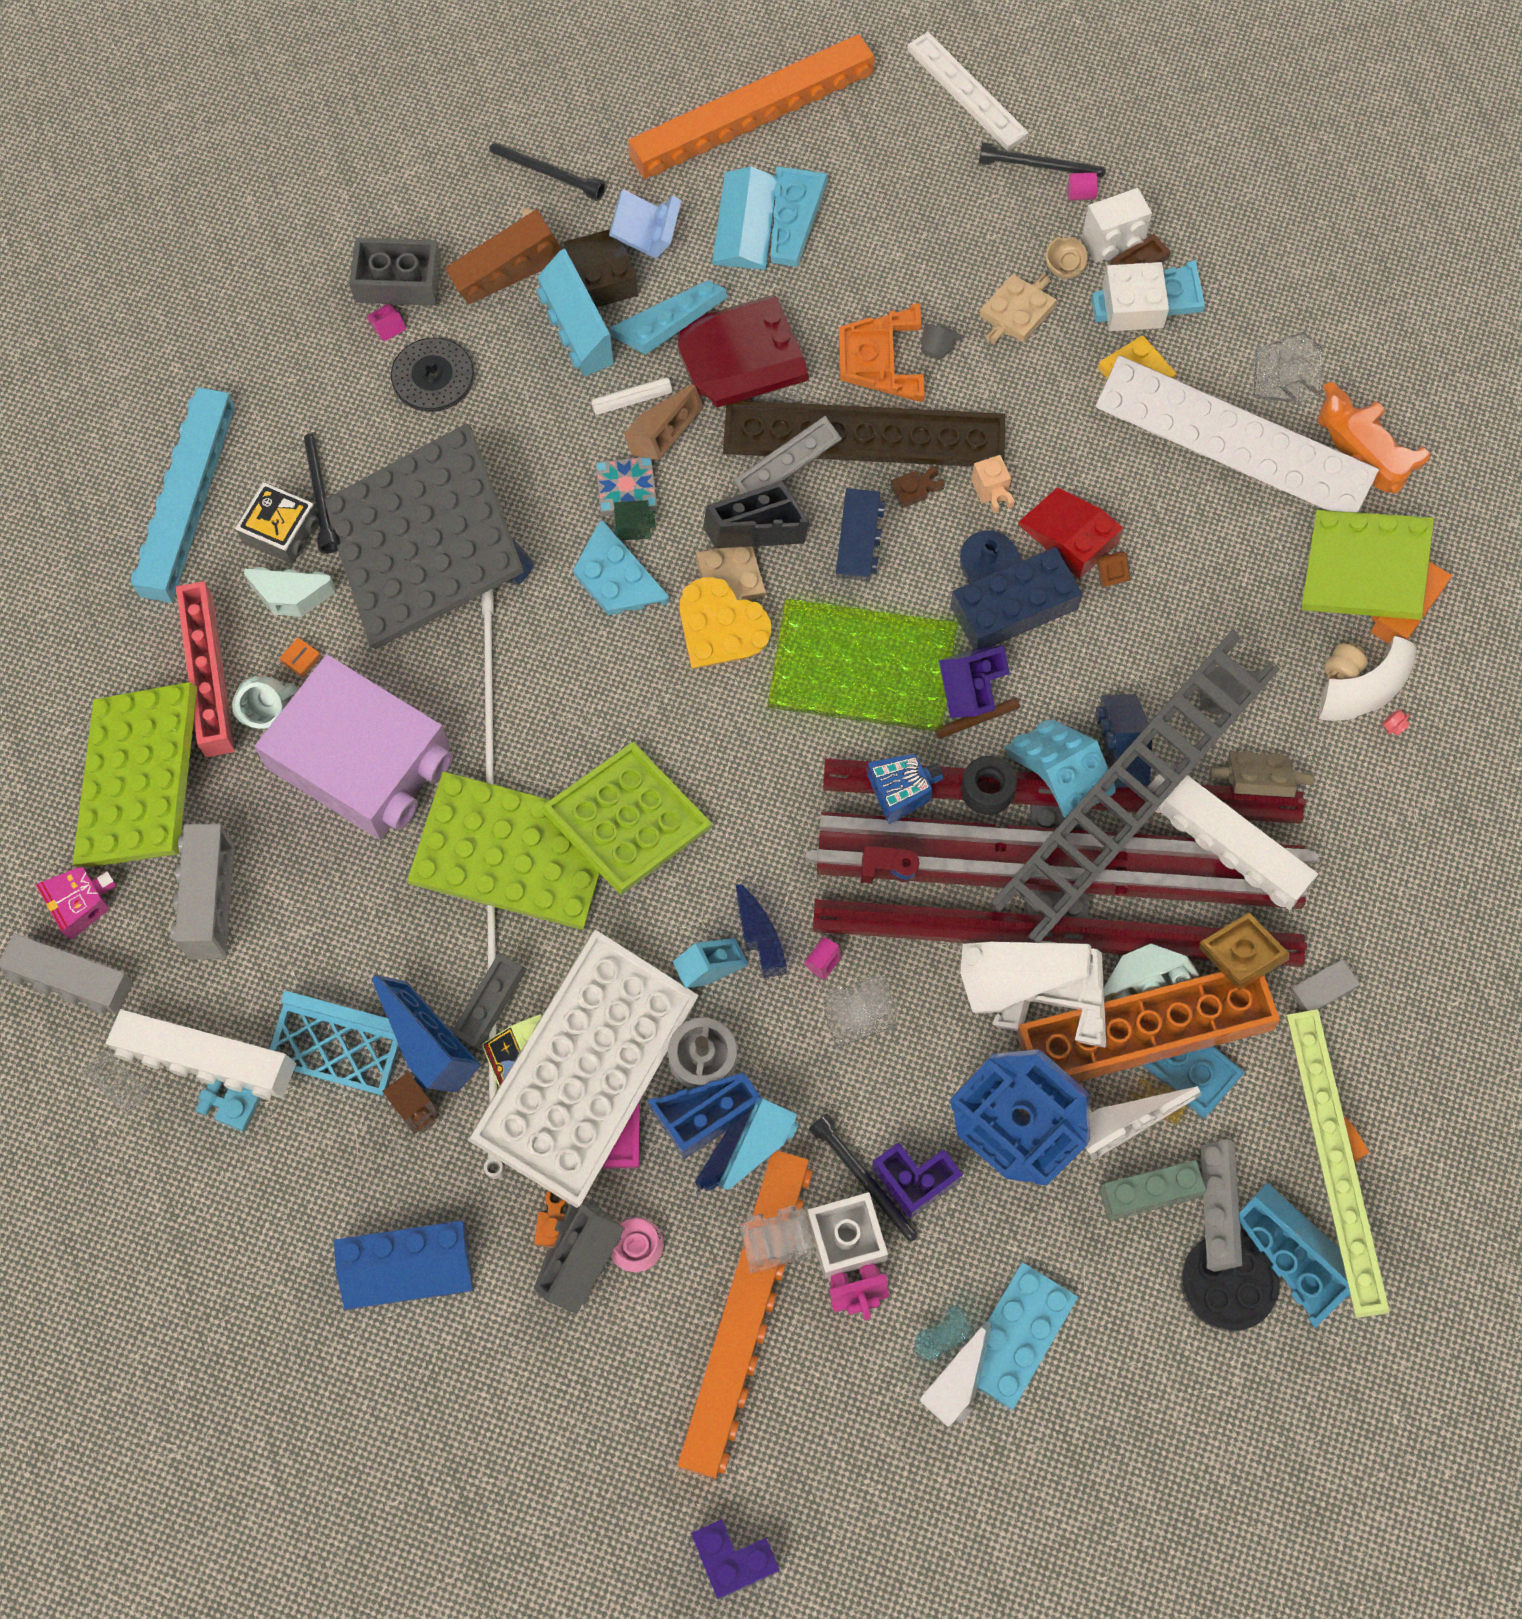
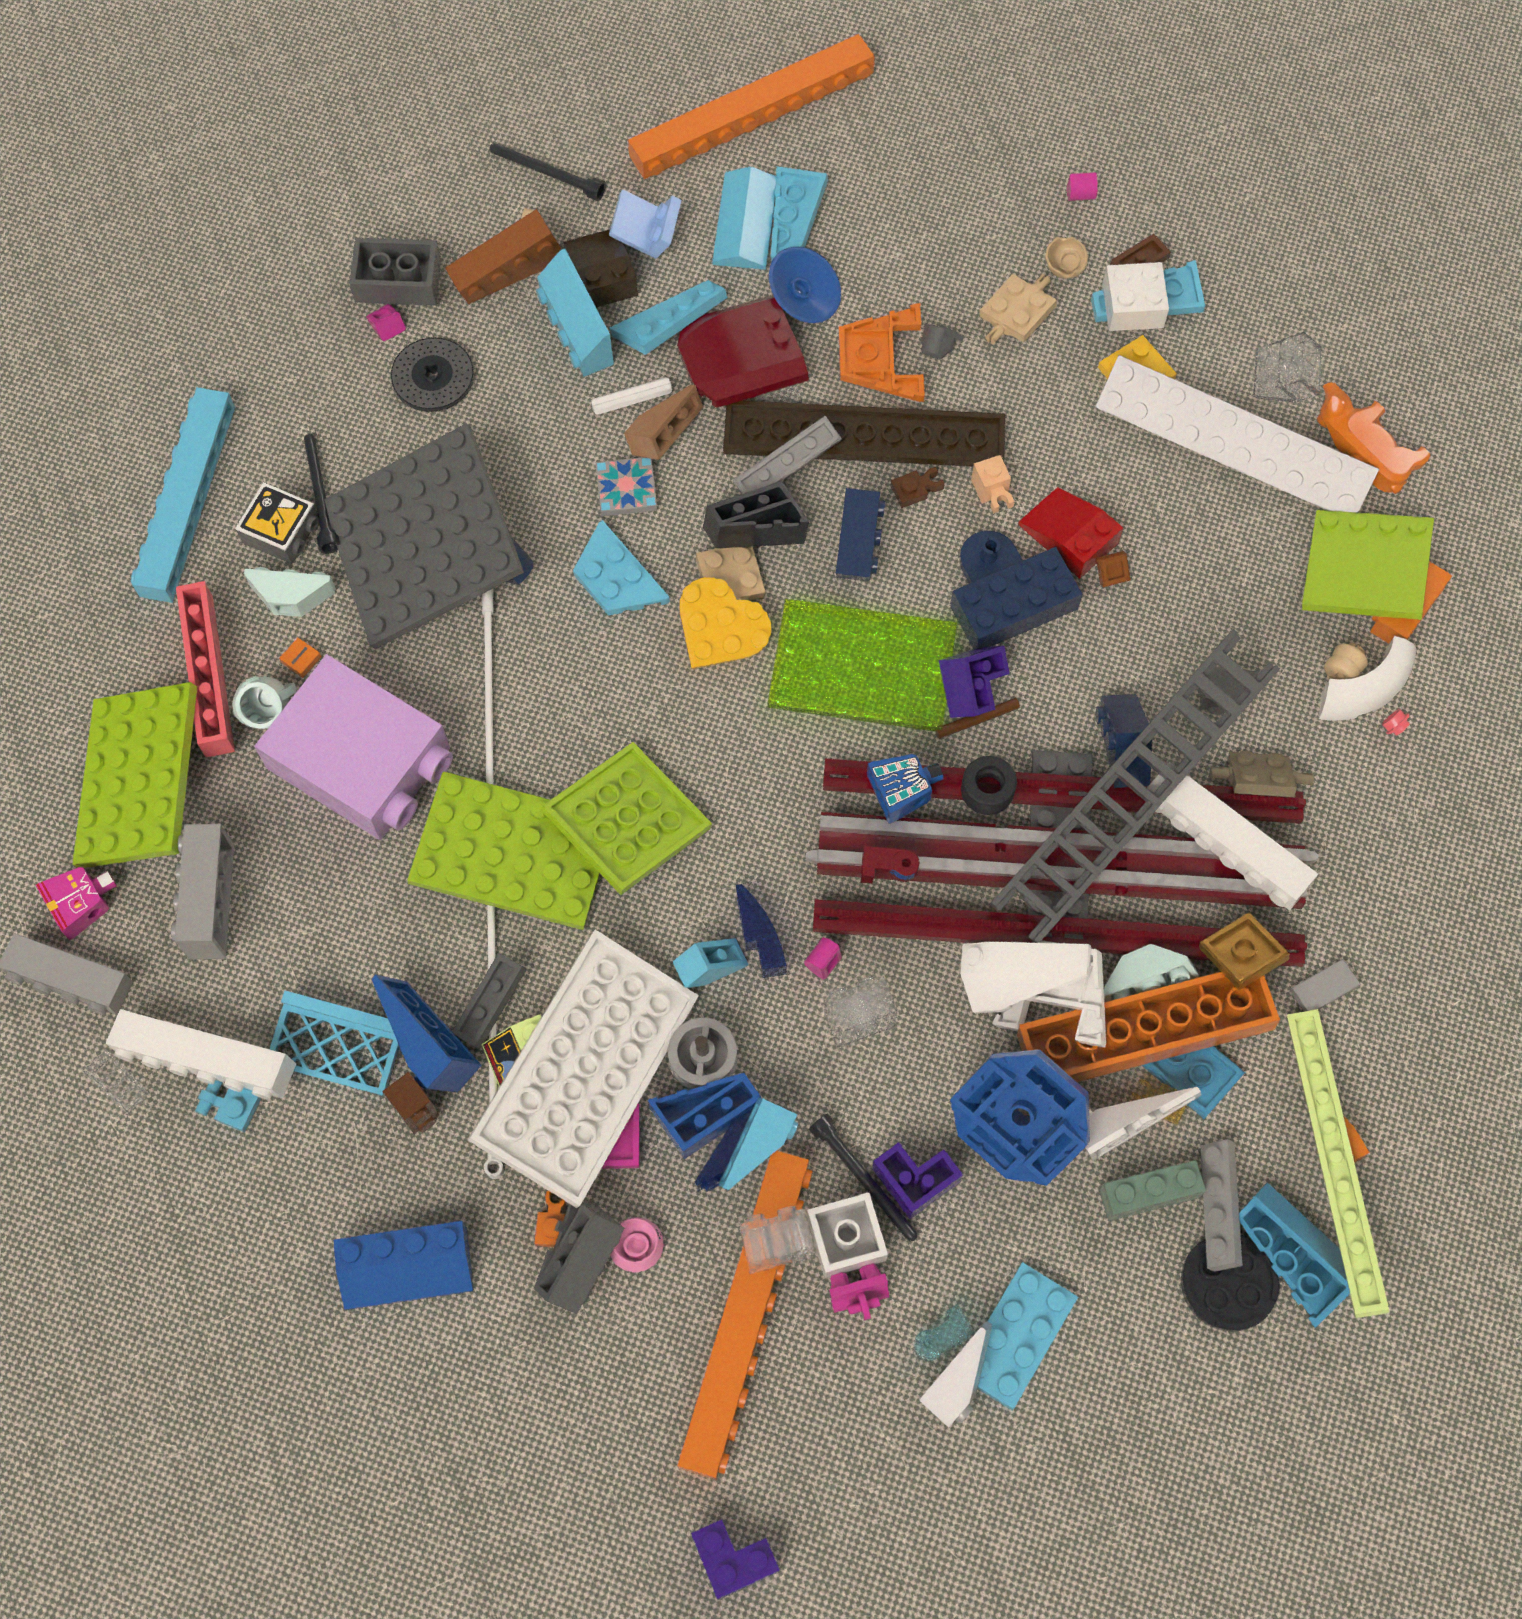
clear green brick [614,500,656,541] -> none
white tile [907,32,1029,151] -> none
black piece [978,142,1106,177] -> none
medium azure bracket [1004,719,1116,818] -> none
white brick [1081,188,1152,263] -> none
none -> blue hat [769,246,841,323]

